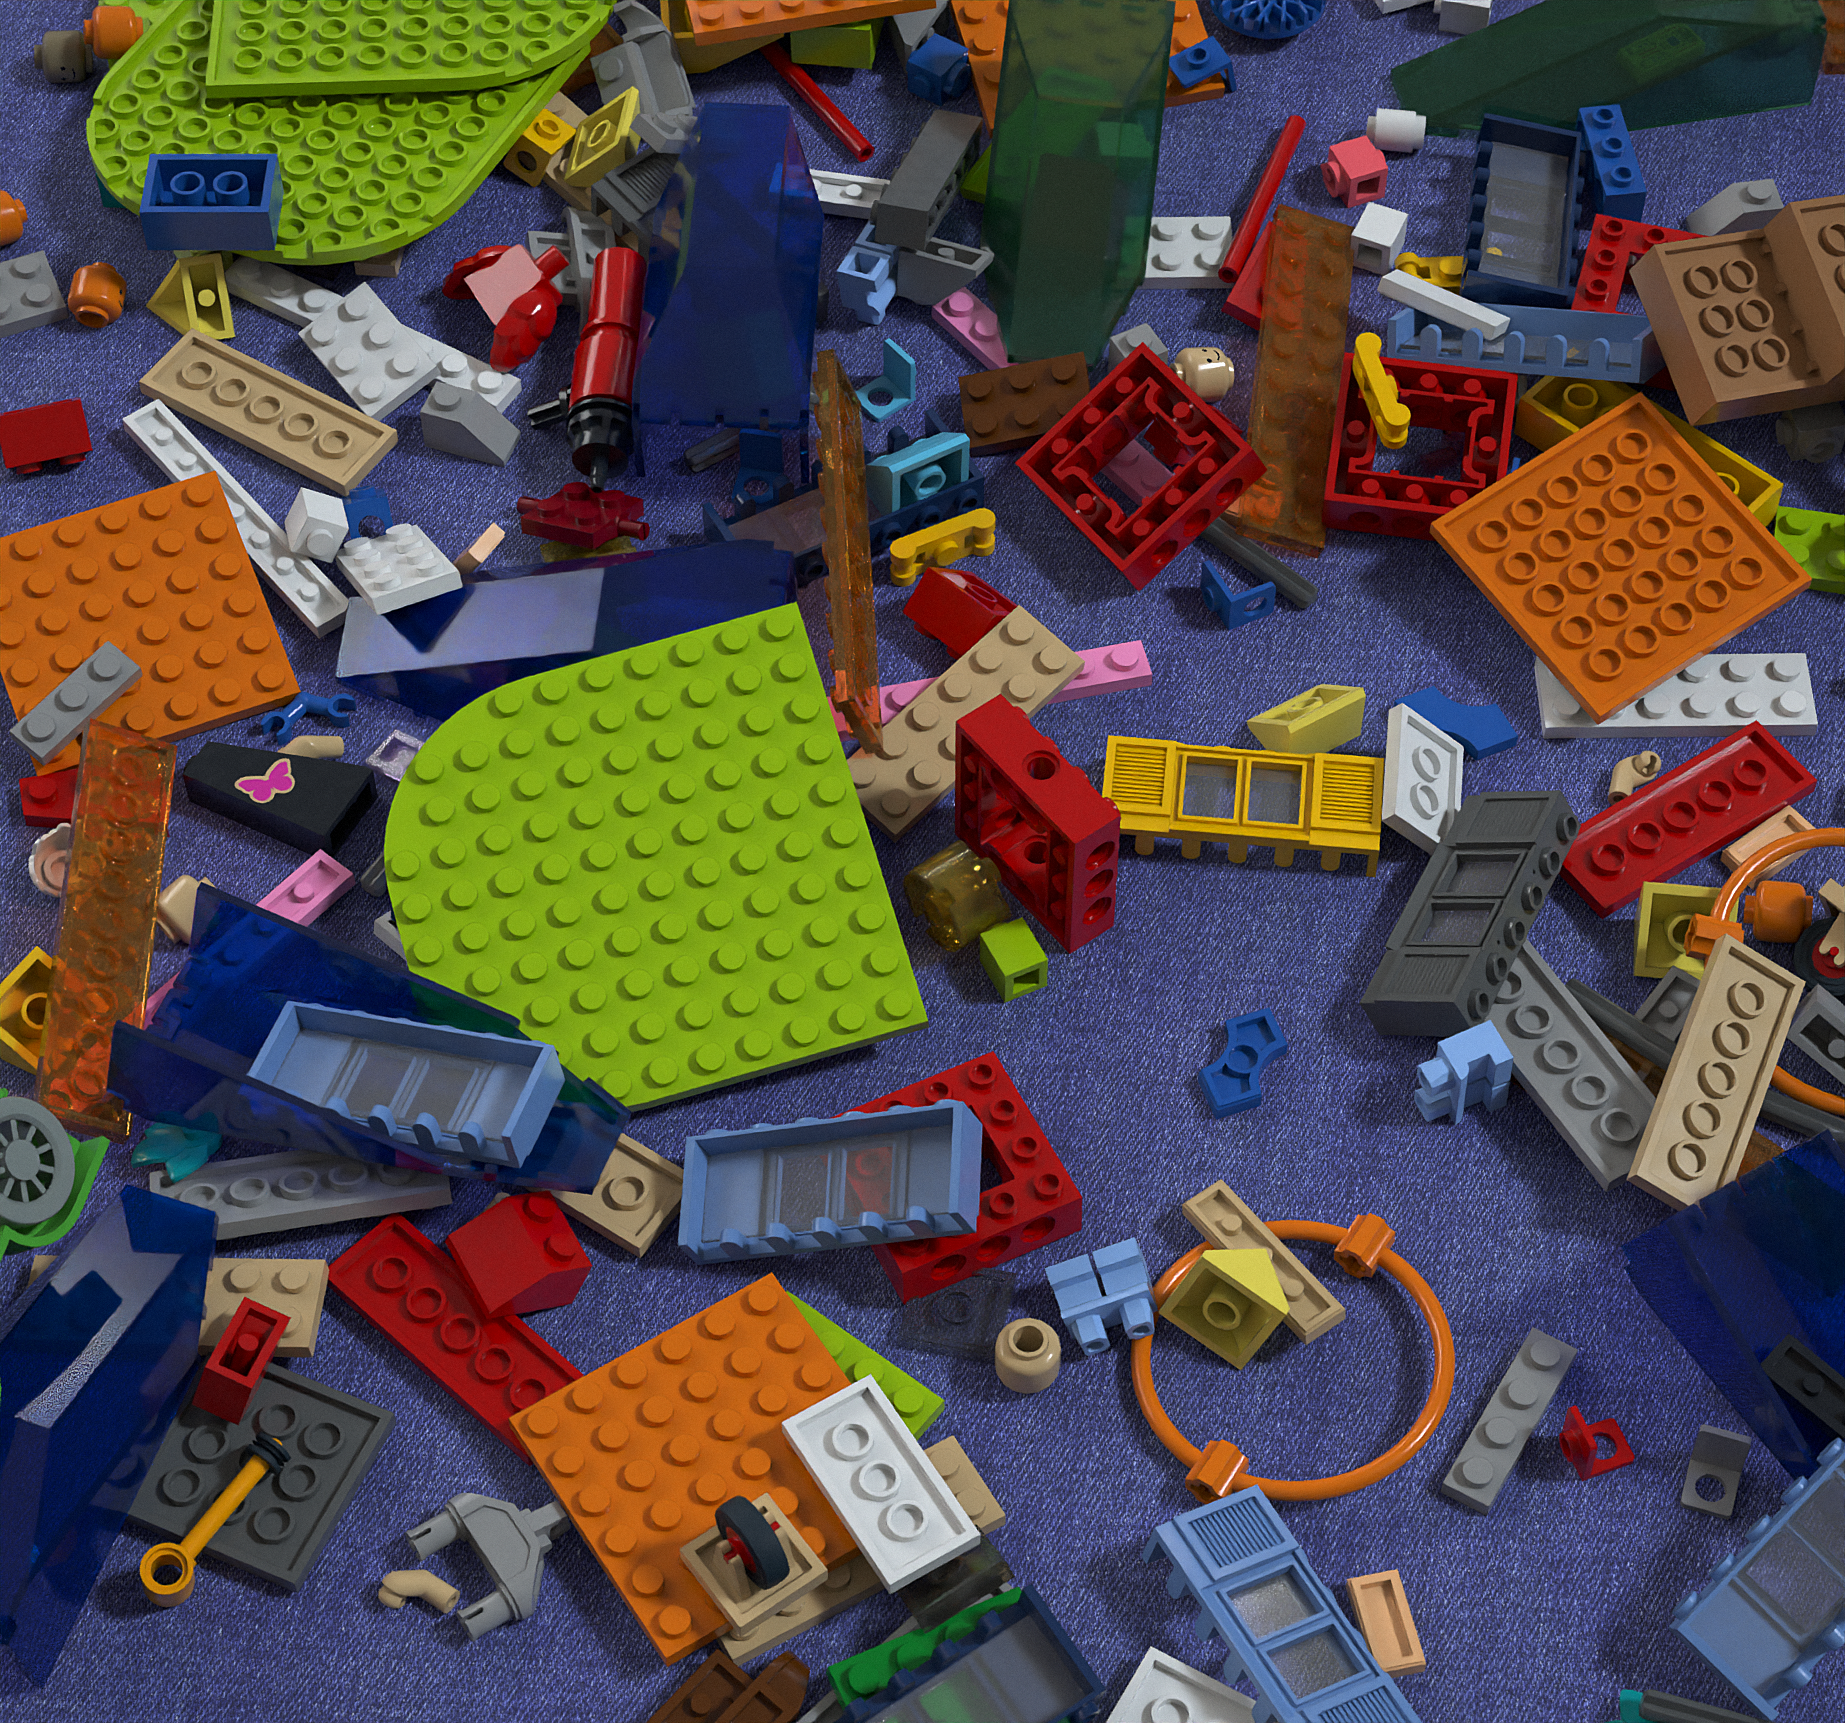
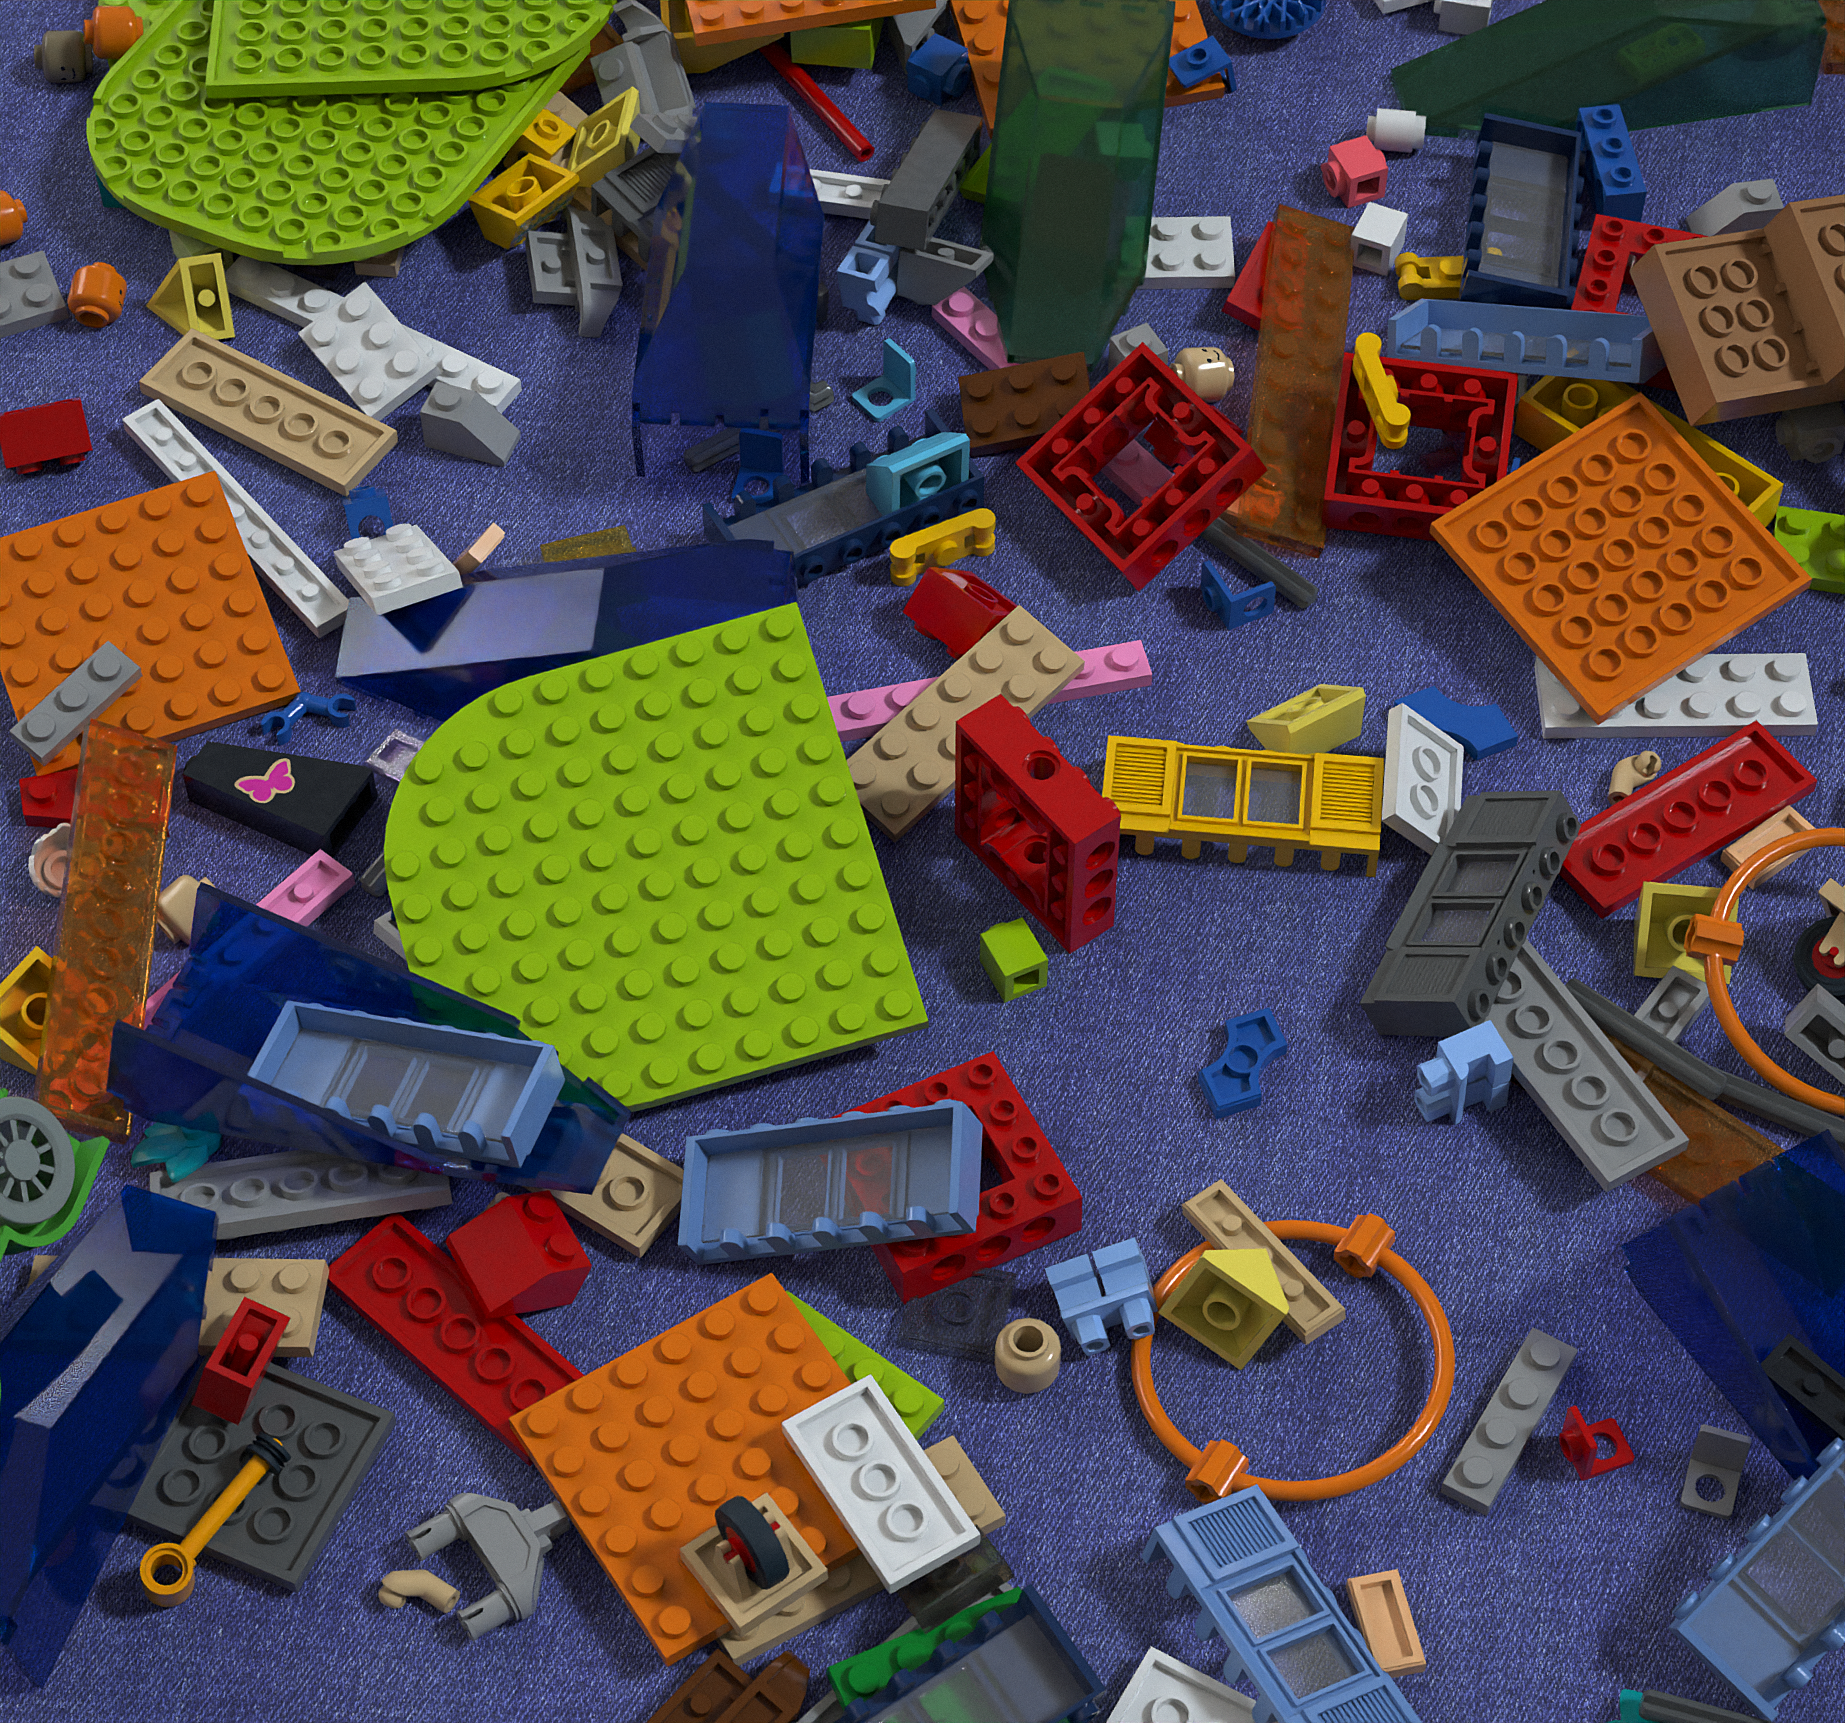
blue brick [139,154,284,251] -> none
tan arm [277,735,344,759] -> none
white brick [284,487,349,563] -> none
red torso [442,244,570,373] -> none
dark red plate [517,482,650,550] -> none
piece [527,247,647,493] -> none
clear orange plate [812,348,884,754] -> none
clear yellow brick [903,840,1011,953] -> none
red piece [1218,115,1306,284] -> none
white tile [1377,269,1511,341] -> none
tan plate [1626,934,1806,1229] -> none
orange head [1743,880,1813,944] -> none
none -> yellow slope [468,153,580,250]

